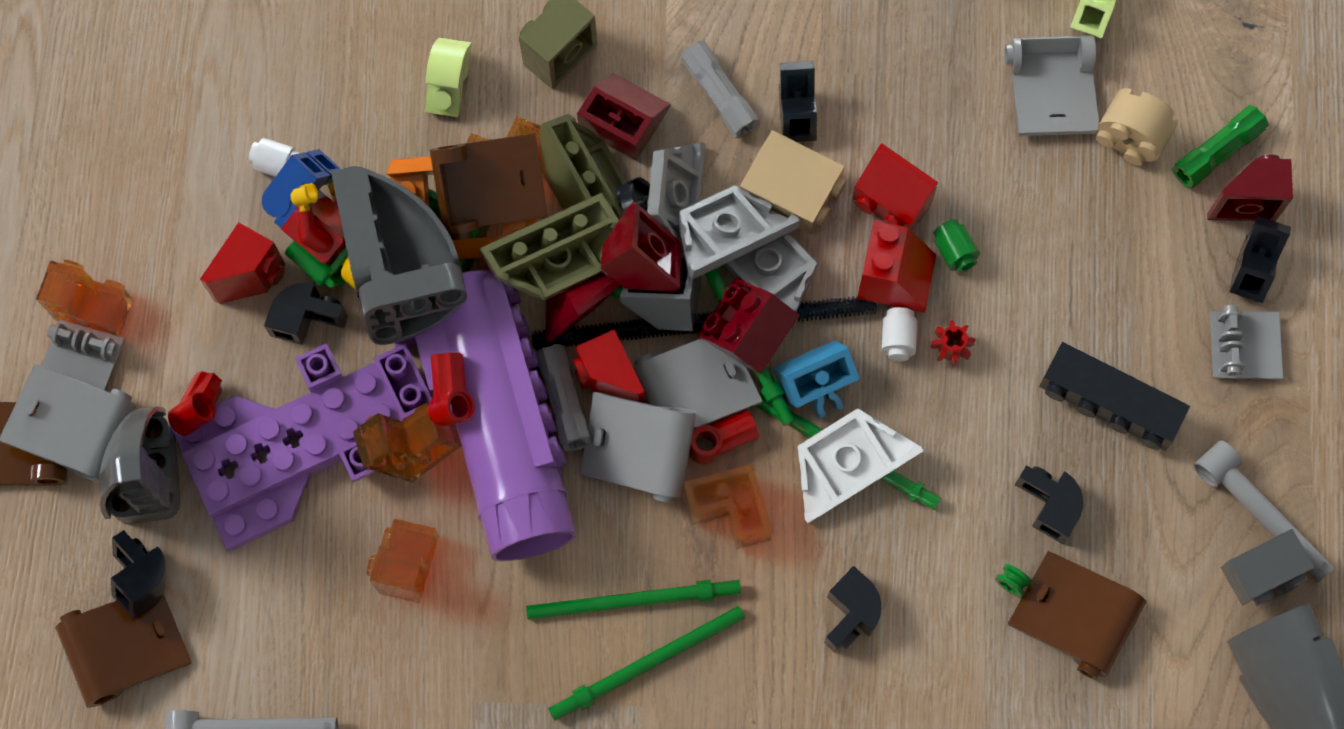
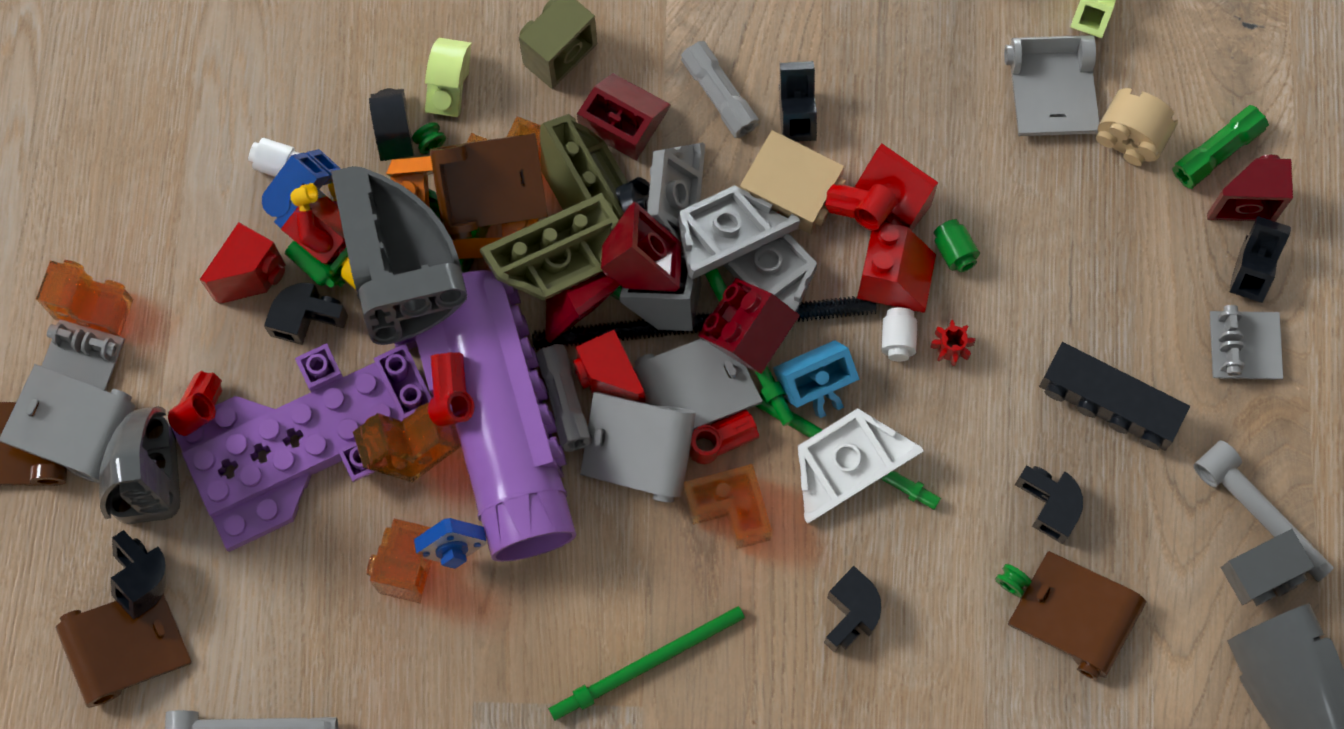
green bar [526,579,741,620] -> none
none -> black brick [369,88,414,162]
none -> green bush [412,122,446,154]
none -> blue piece [414,518,487,569]
none -> red piece [825,184,898,231]

